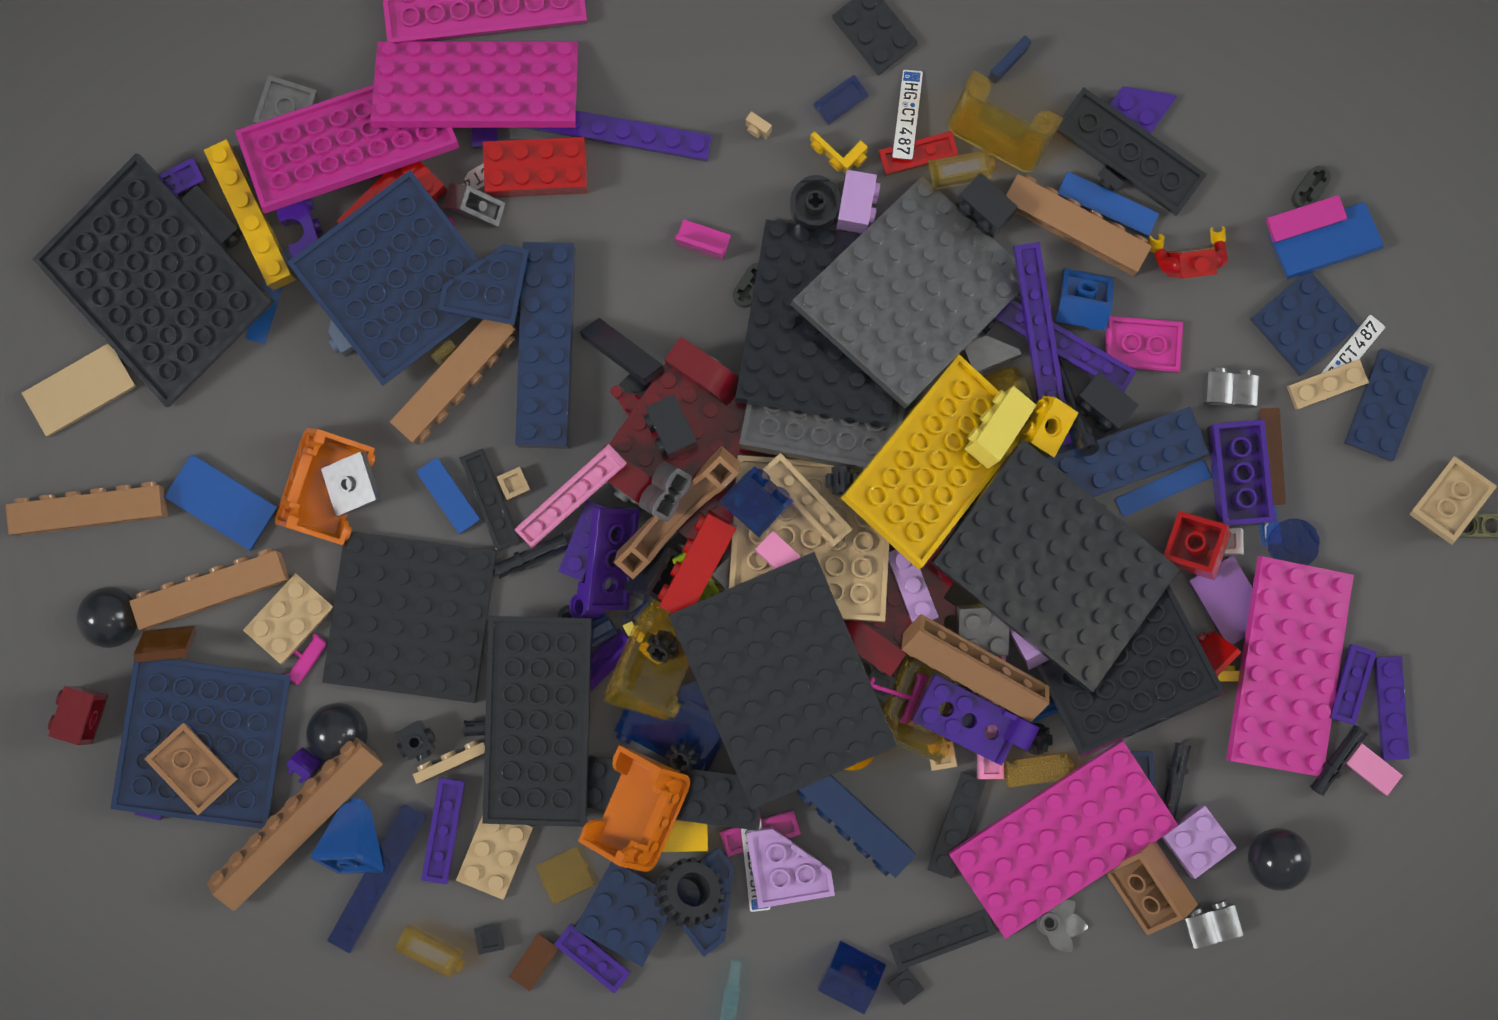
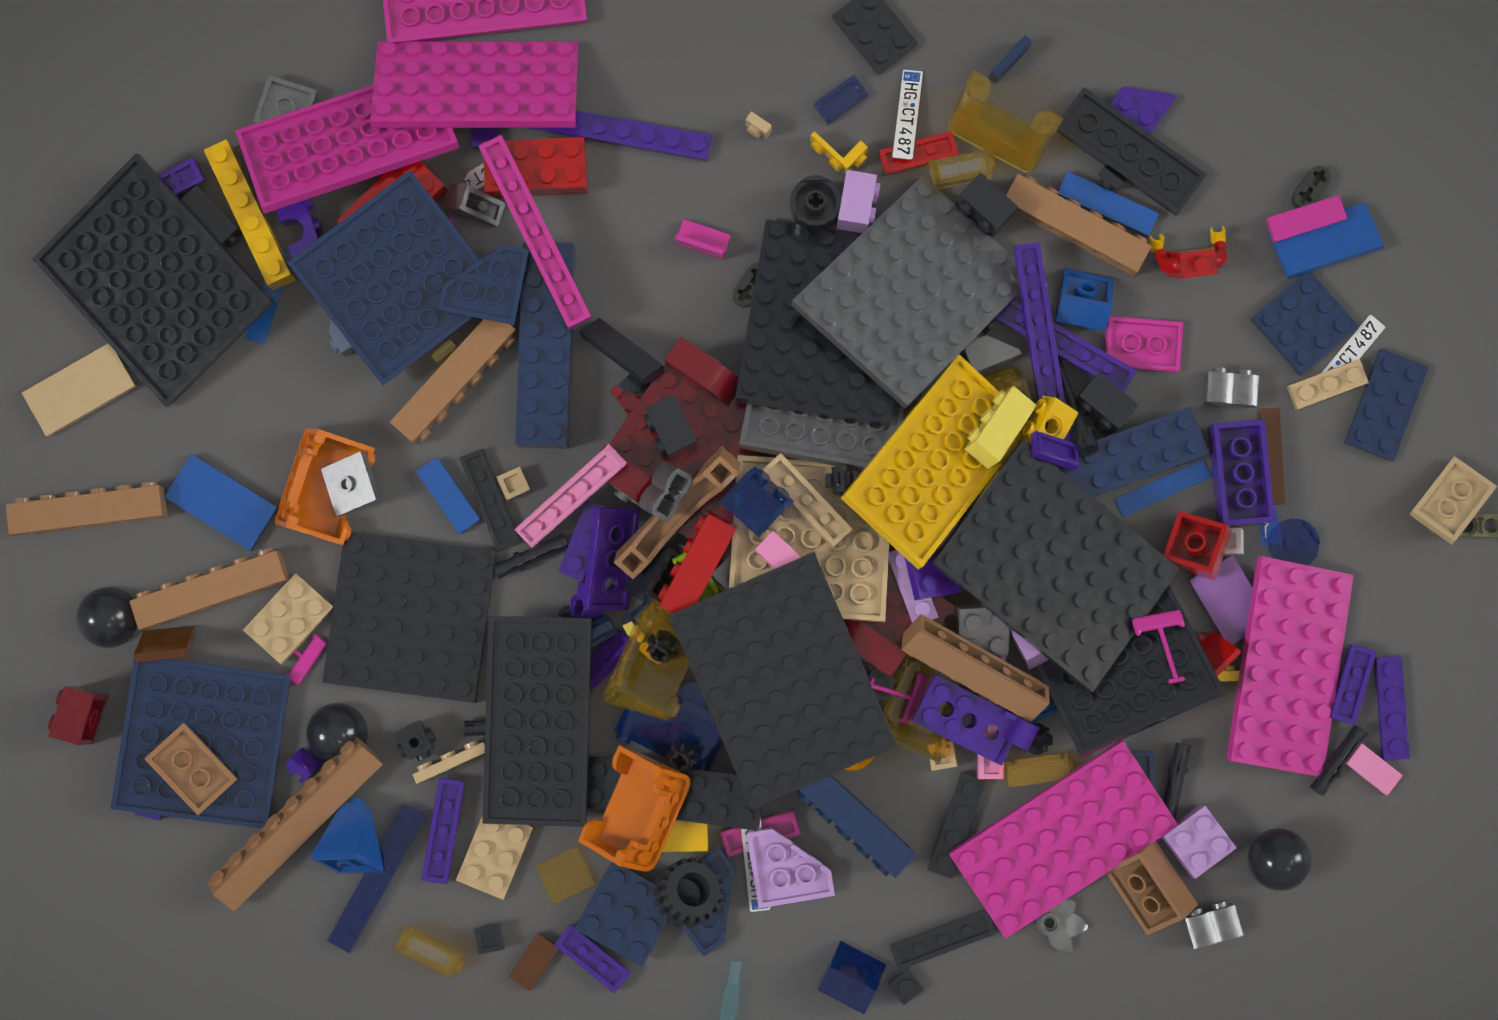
none -> dark pink plate [479,135,592,329]
none -> dark purple wing [904,552,962,601]
none -> dark purple tile [1030,431,1080,471]
none -> dark pink piece [1132,610,1185,684]

